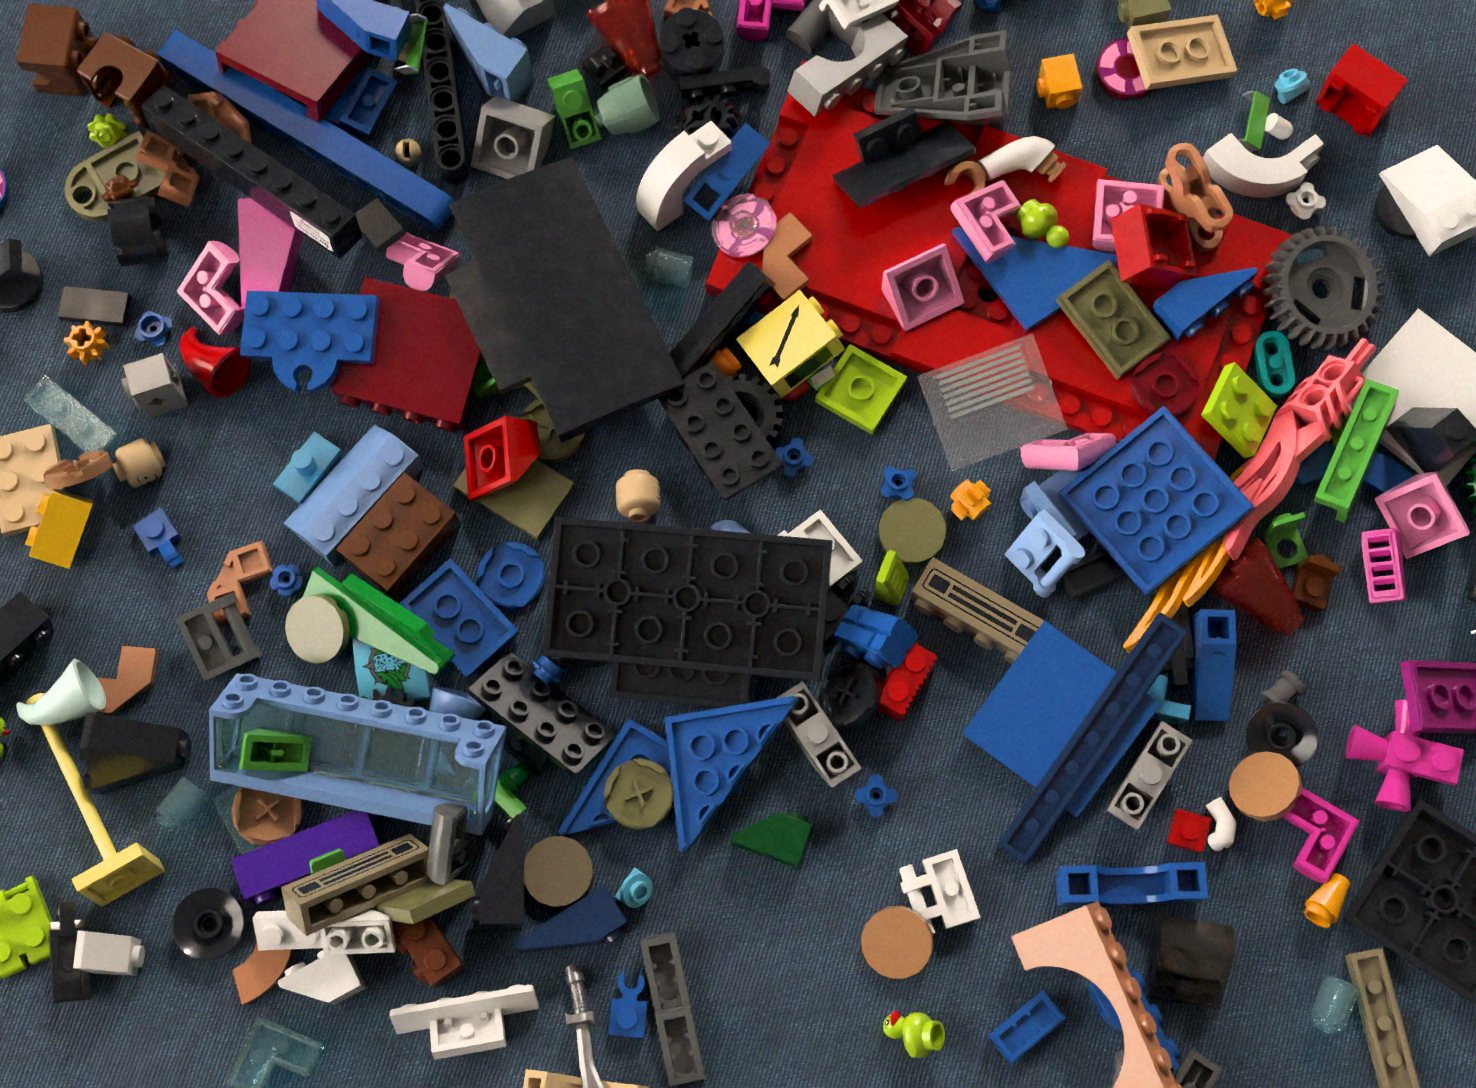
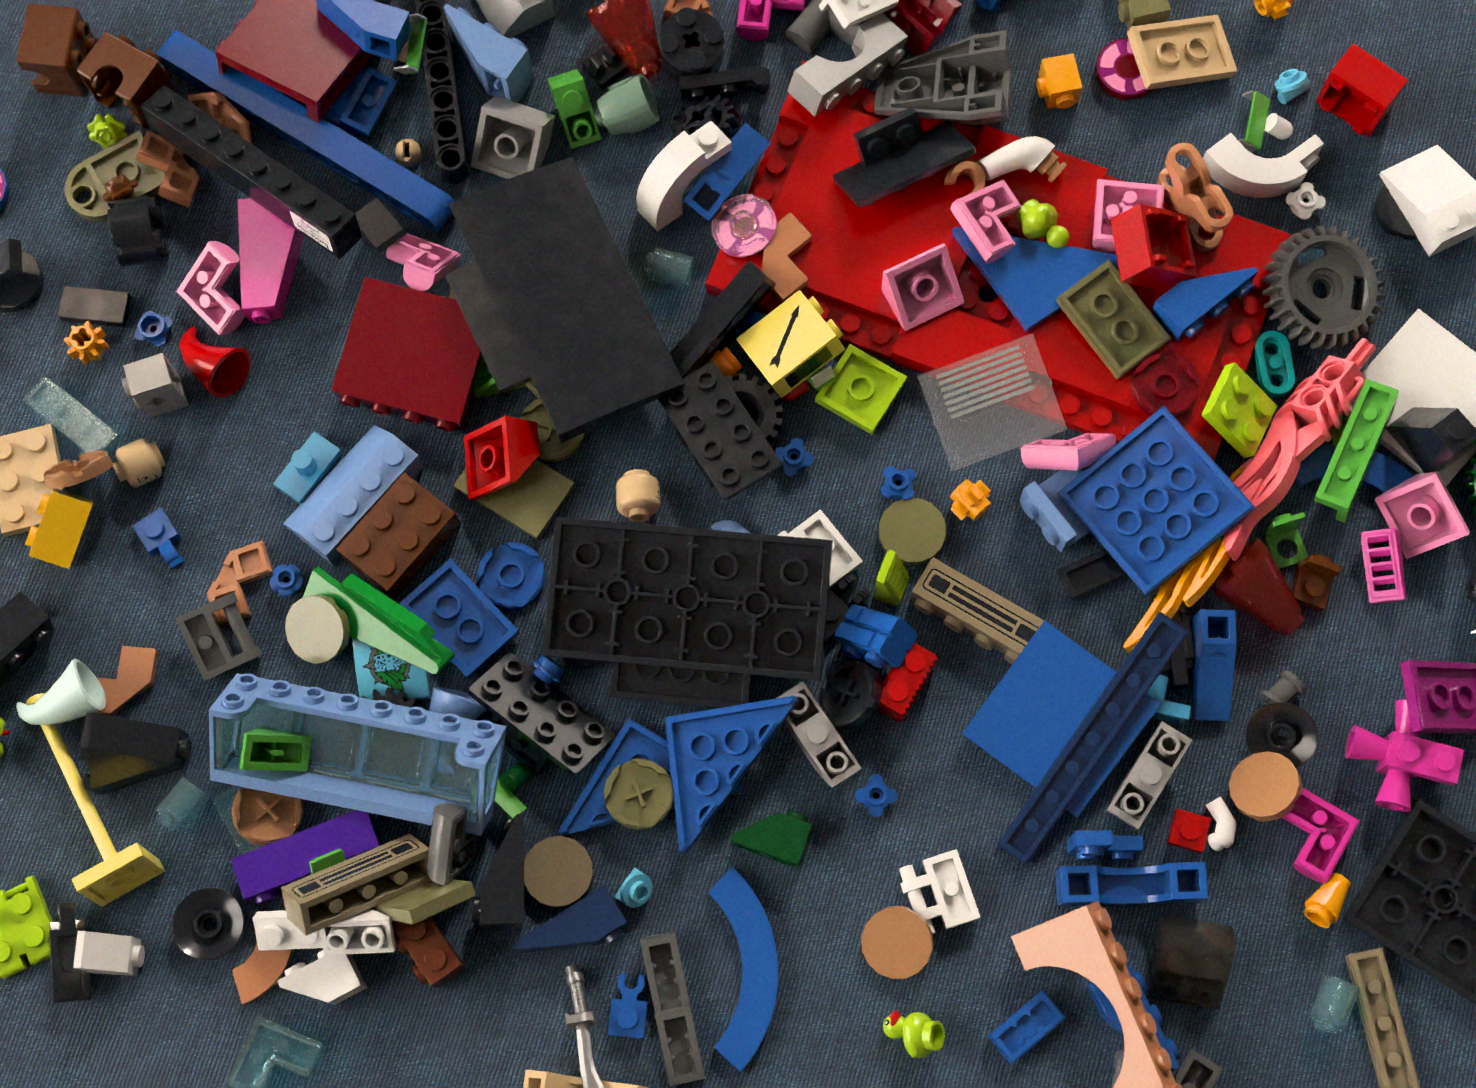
blue plate [240,290,380,394] -> none
white bracket [390,985,539,1060] -> none
light blue plate [1004,509,1085,598] -> none
none -> blue tile [708,867,778,1073]
none -> blue plate [1066,831,1143,861]

